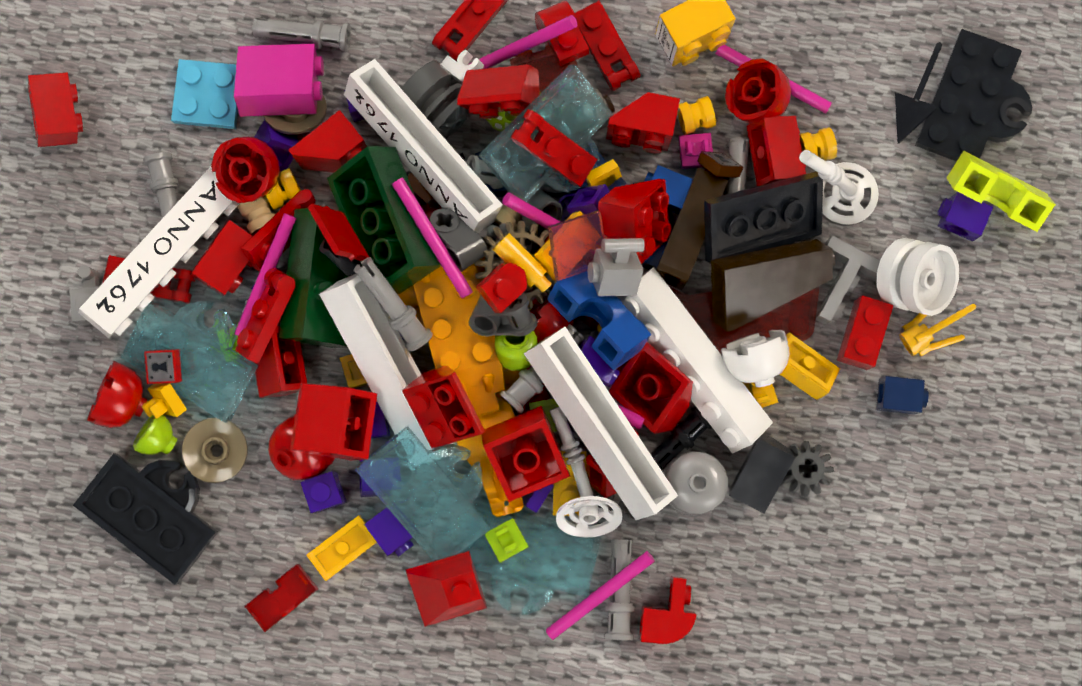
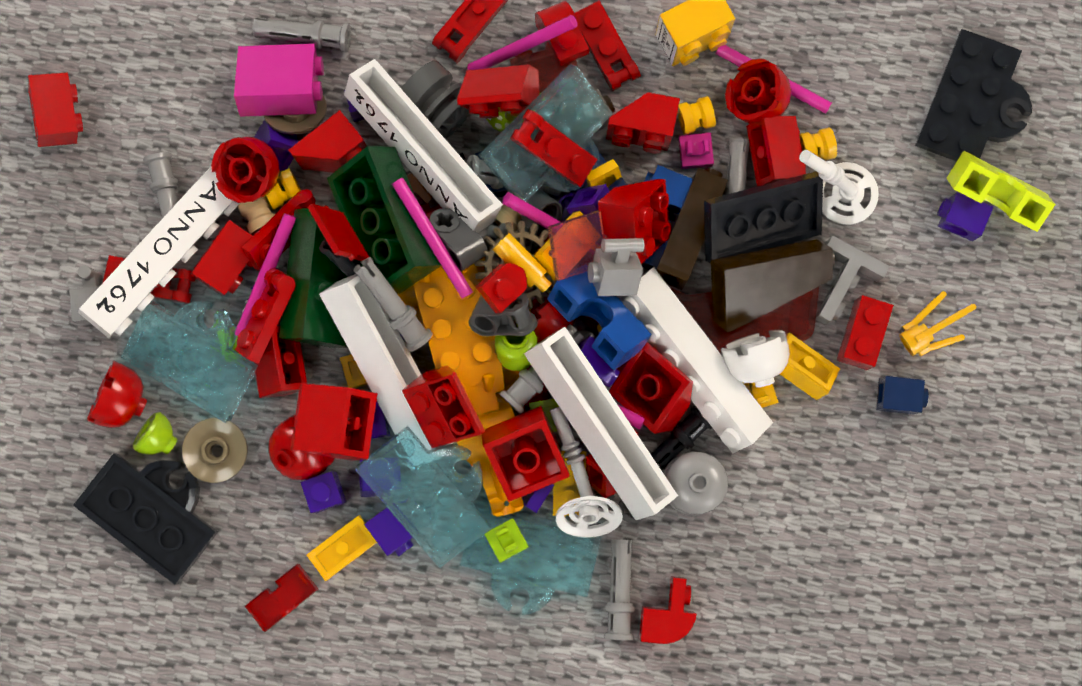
yellow tile [141,383,187,419] -> none
tile [144,349,182,384] -> none
medium azure plate [171,59,238,129] -> none
red slope [406,551,487,627] -> none
white tile [441,50,484,83] -> none
dark pink bar [546,551,655,640] -> none
reddish brown tile [697,151,744,178] -> none
black brick [729,433,795,514] -> none
dark grey gear [781,441,834,497] -> none
white wheel [877,238,959,316] -> none
black piece [895,42,942,144] -> none

